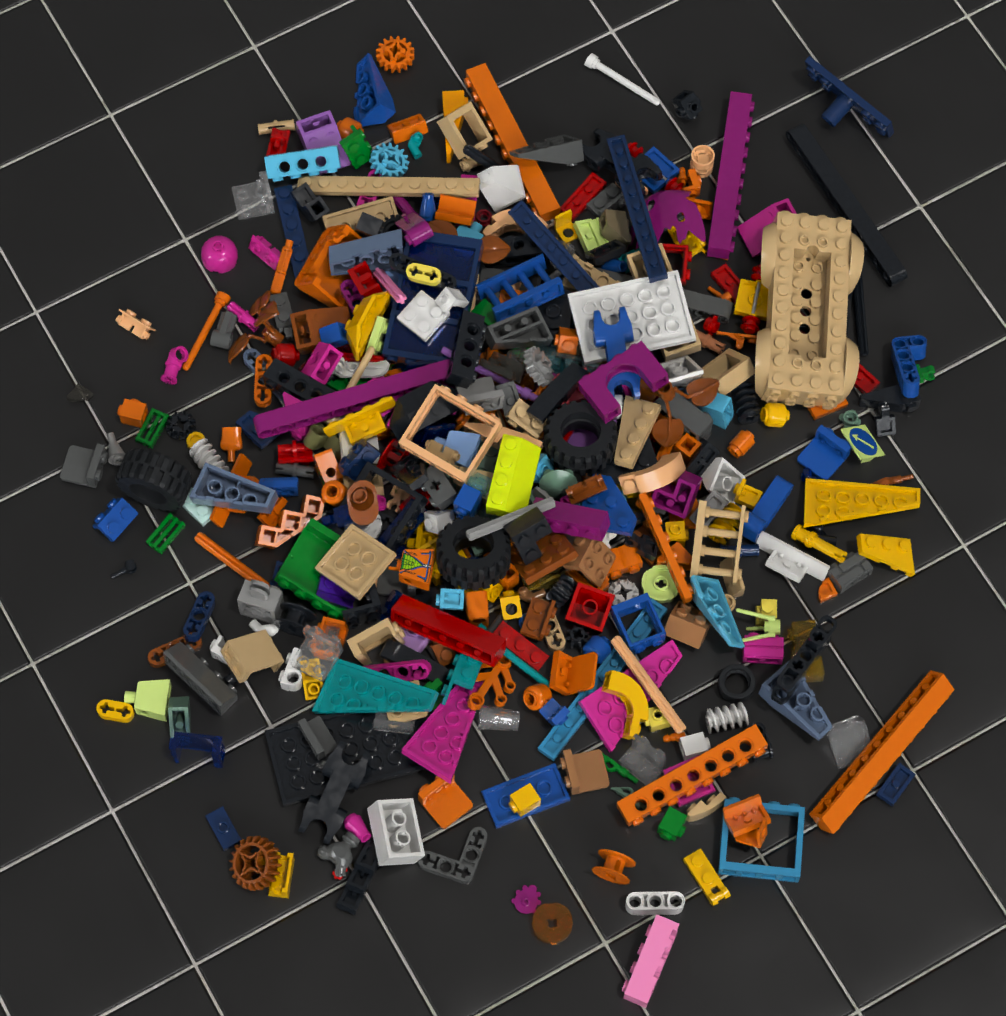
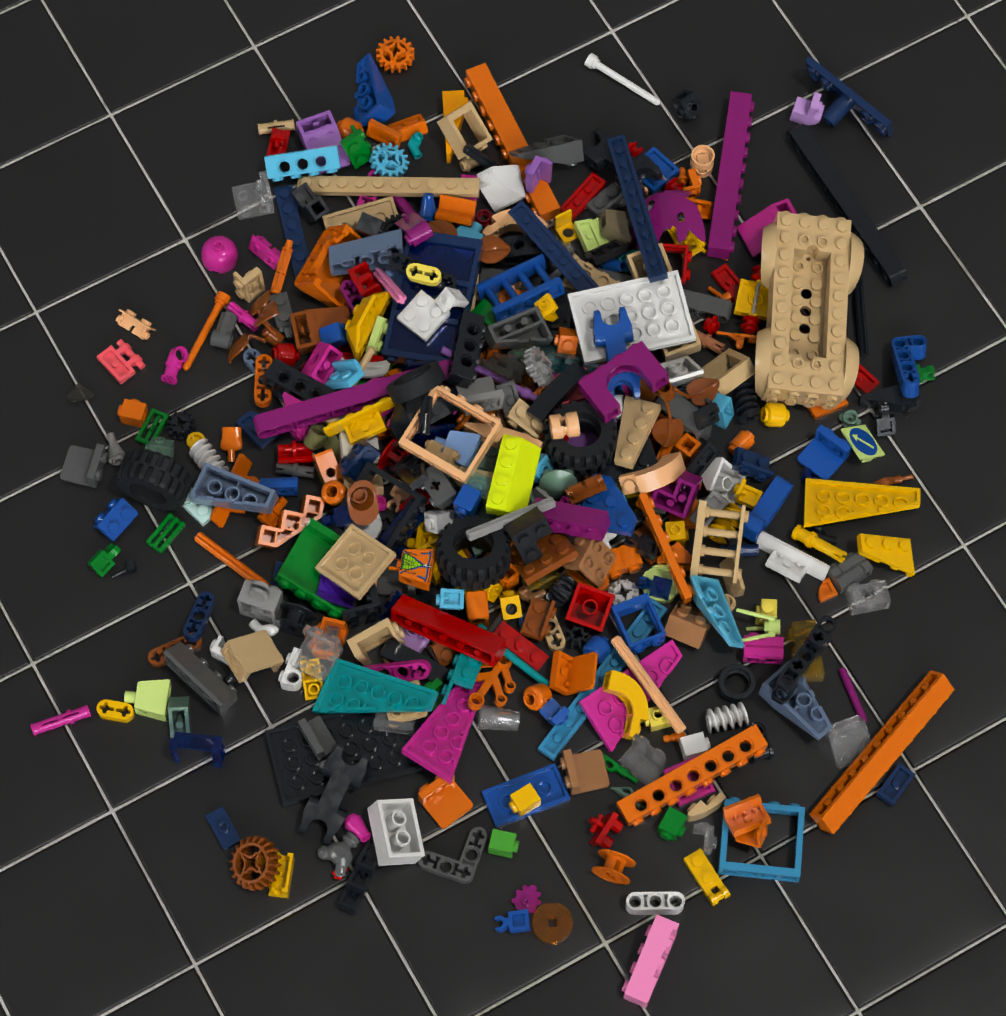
none -> dark pink pin [30,705,91,736]
none -> green plate [87,543,121,577]
none -> coral plate [97,339,146,385]
none -> sand green brick [145,437,175,459]
none -> tan bracket [233,267,265,303]
none -> medium azure bracket [325,359,365,389]
none -> orange tile [366,118,403,149]
none -> black tyre [386,361,446,404]
none -> black axle [417,395,433,435]
none -> bright green brick [488,829,520,858]
none -> blue plate [494,909,531,934]
none -> medium lavender bracket [524,155,553,194]
none -> yellow bracket [534,293,558,322]
none -> light nougat wheel [549,411,580,440]
none -> red hips [588,812,624,849]
none -> clear blue plate [637,575,673,600]
none -> black bracket [693,397,720,430]
none -> clear bracket [693,822,717,855]
none -> dark blue bracket [732,447,774,481]
none -> lavender brick [789,92,825,125]
none -> magenta bar [838,667,868,724]
none -> clear brick [845,579,891,616]

